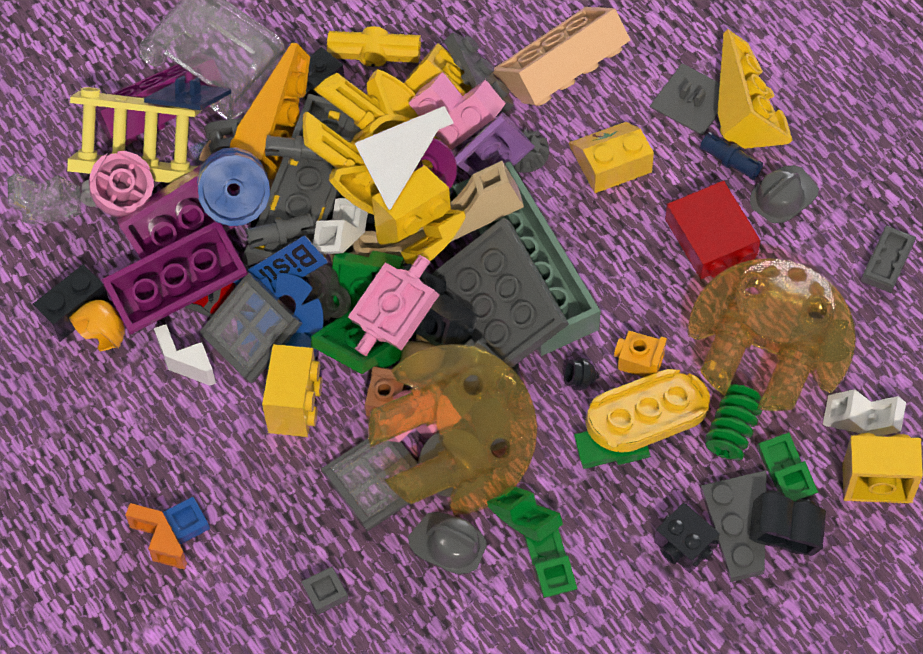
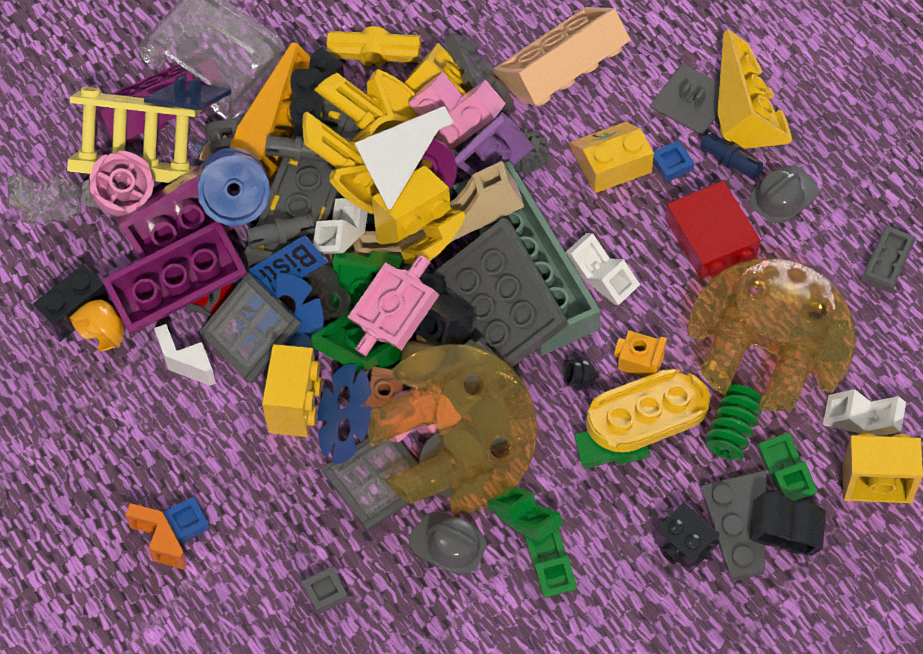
none -> black brick [290,69,325,138]
none -> blue piece [317,364,371,464]
none -> white slope [565,233,640,305]
none -> blue plate [653,140,694,183]

